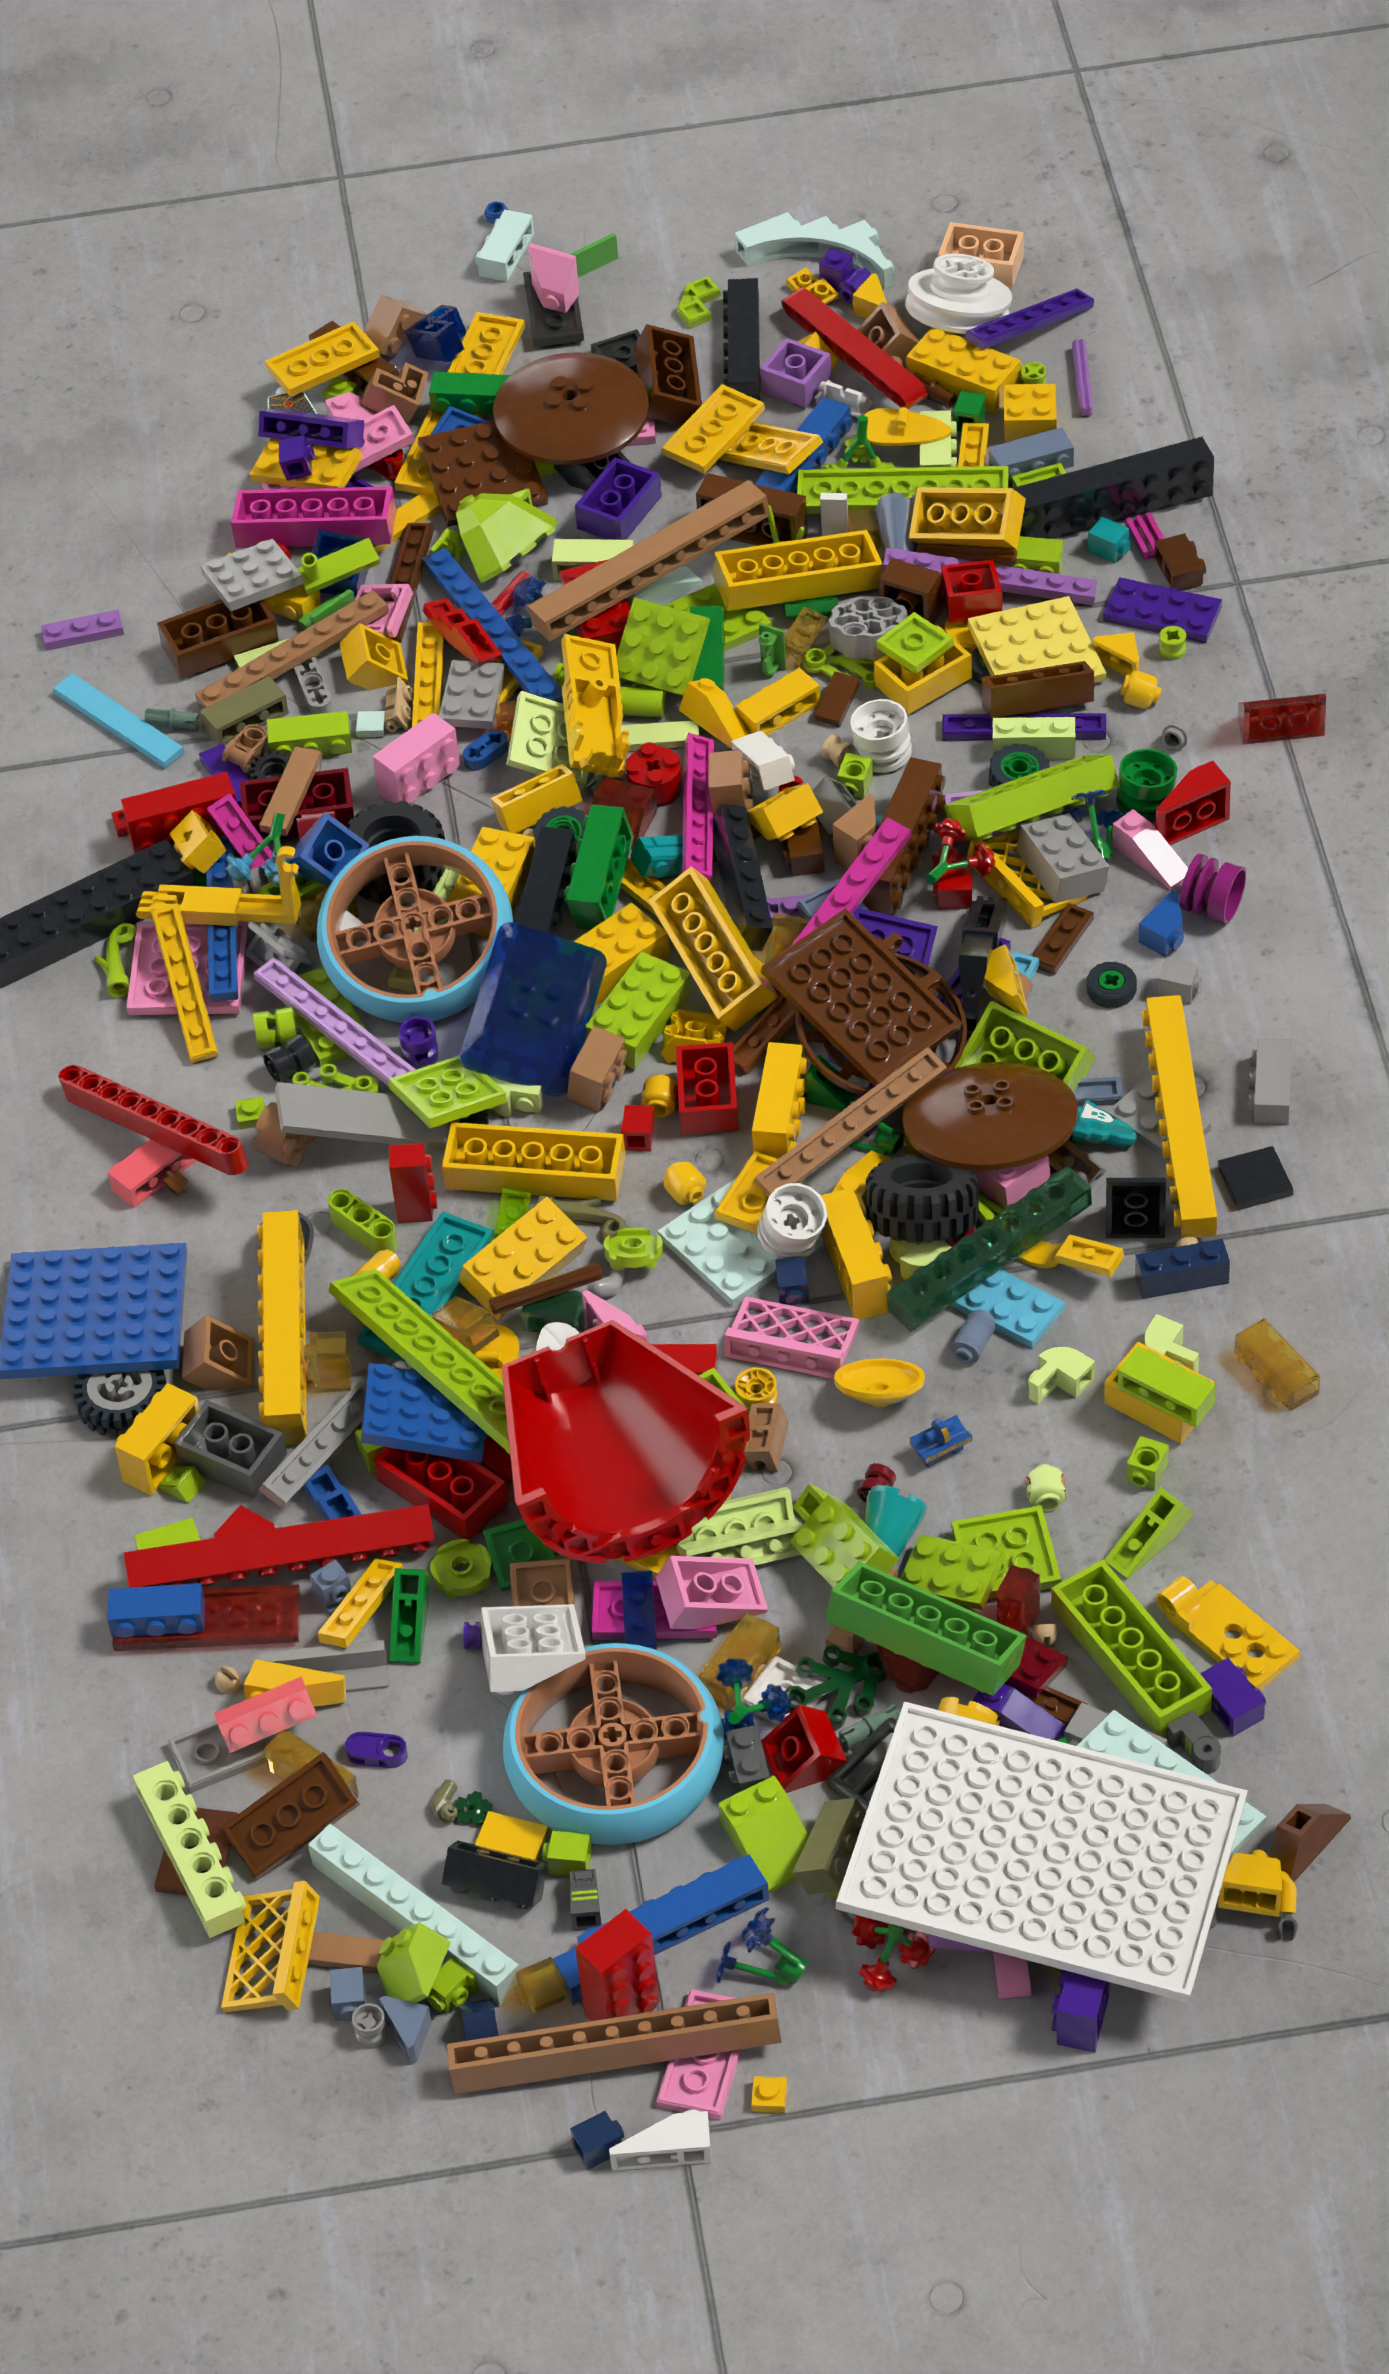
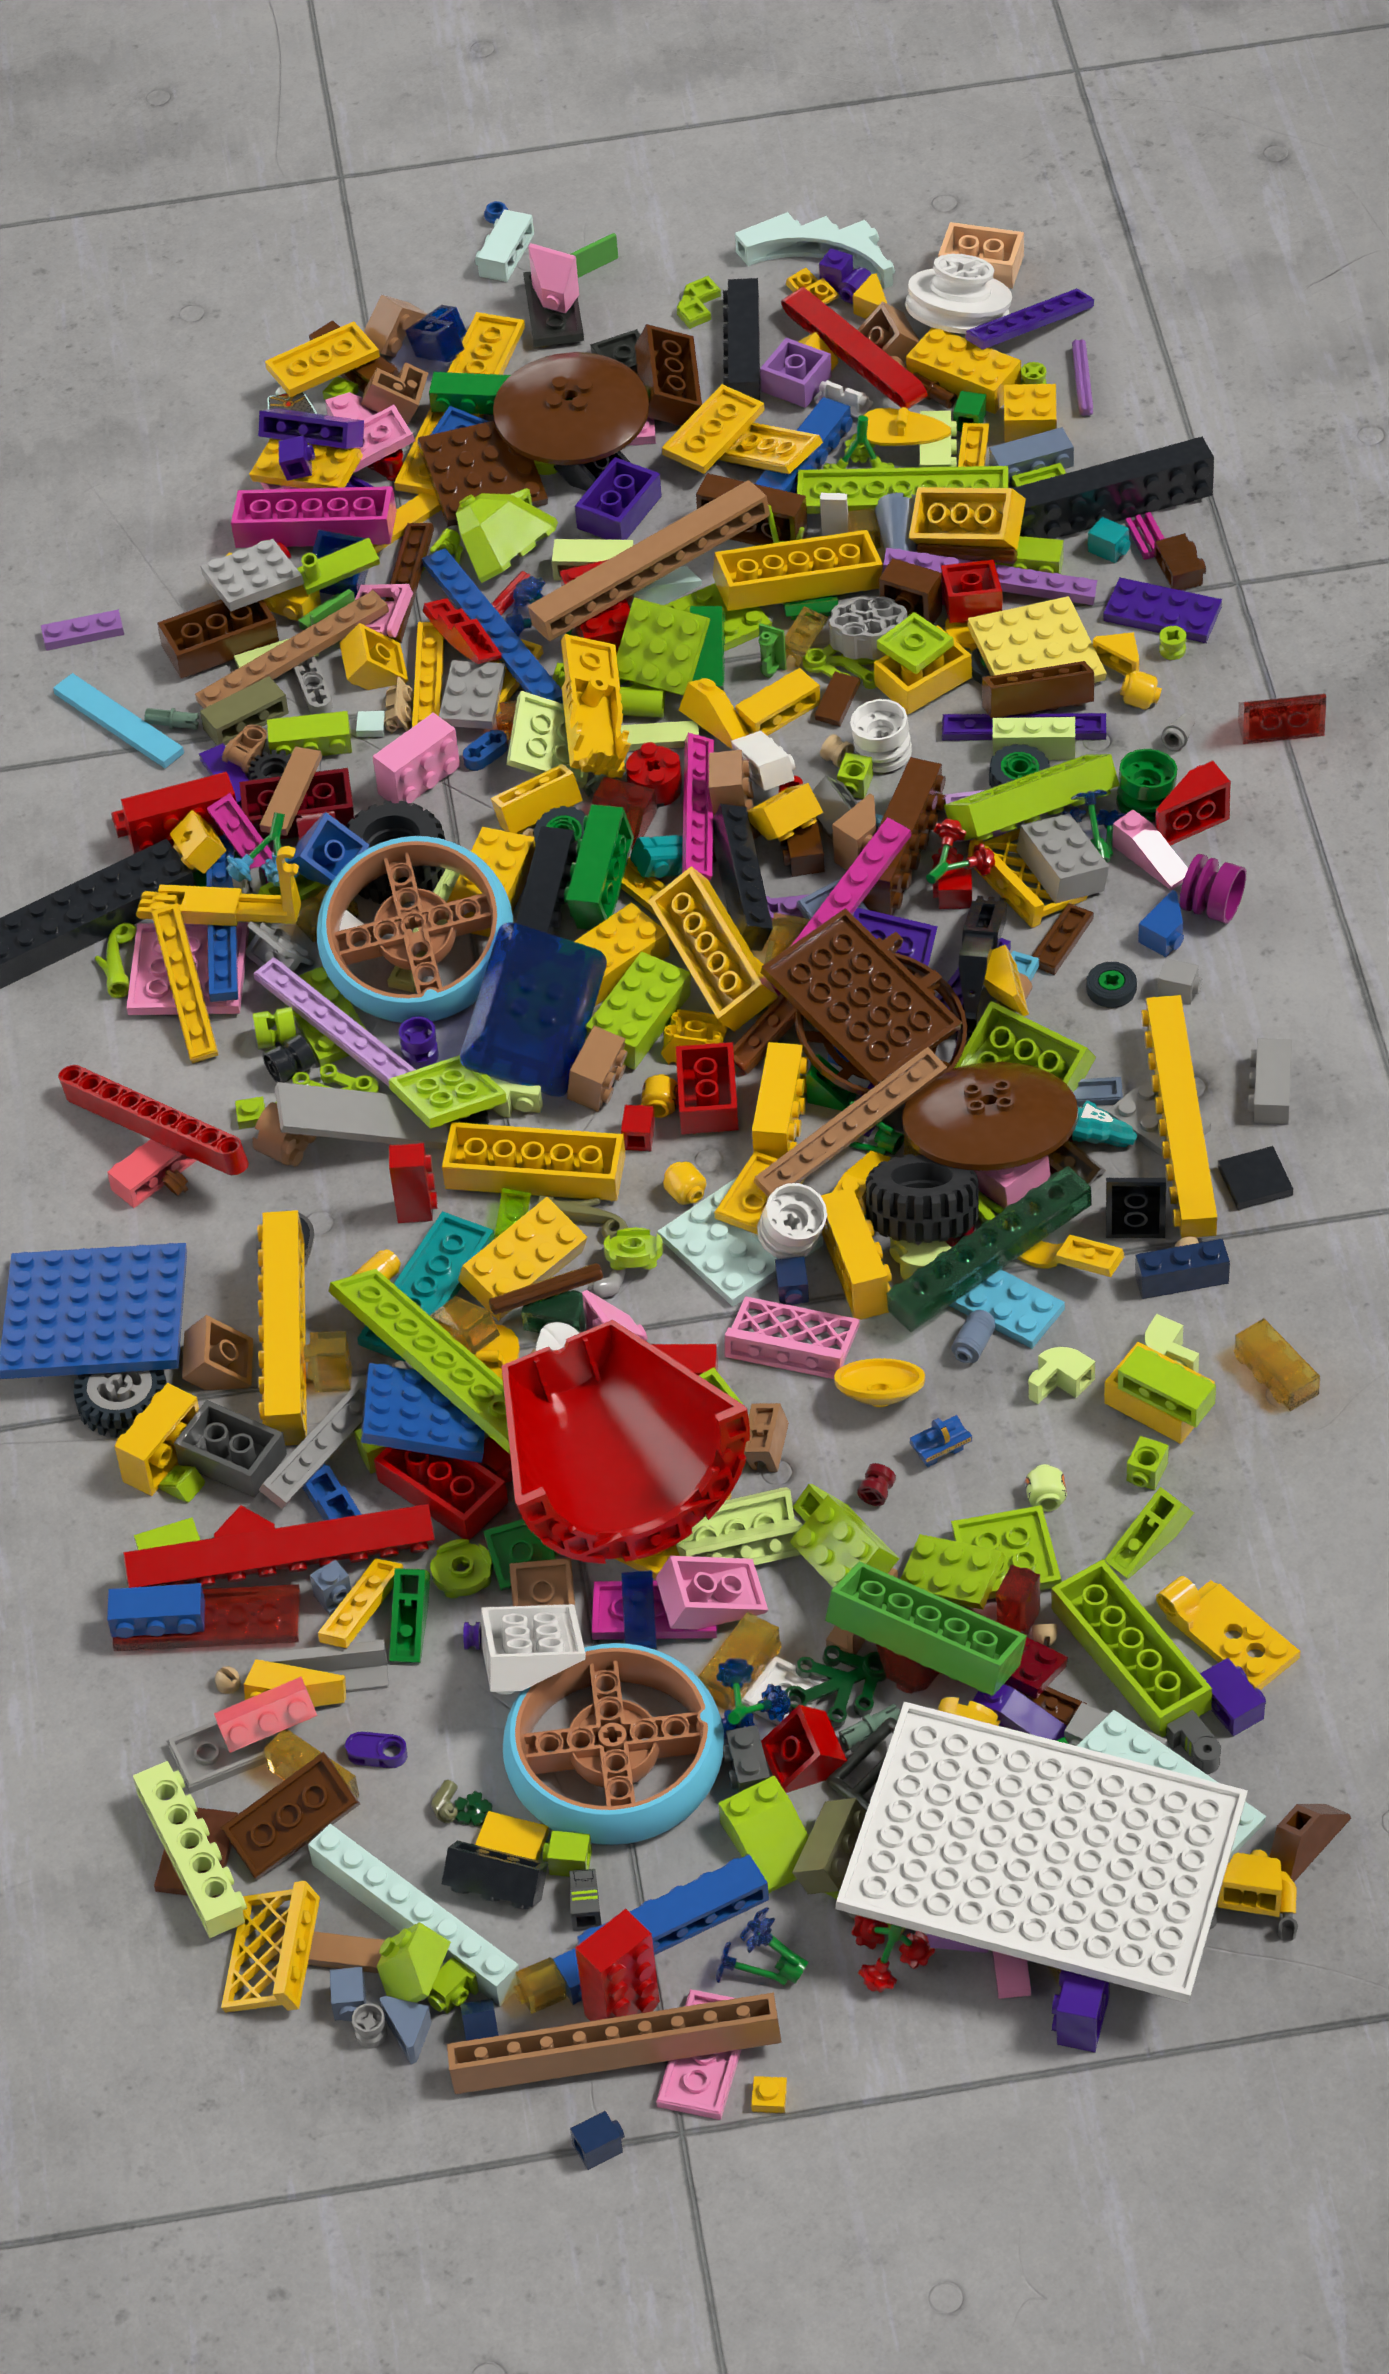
lime beam [327,1189,398,1254] -> none
white slope [609,2110,712,2171] -> none
yellow wheel [735,1367,778,1414] -> none
teal cone [864,1485,927,1557] -> none

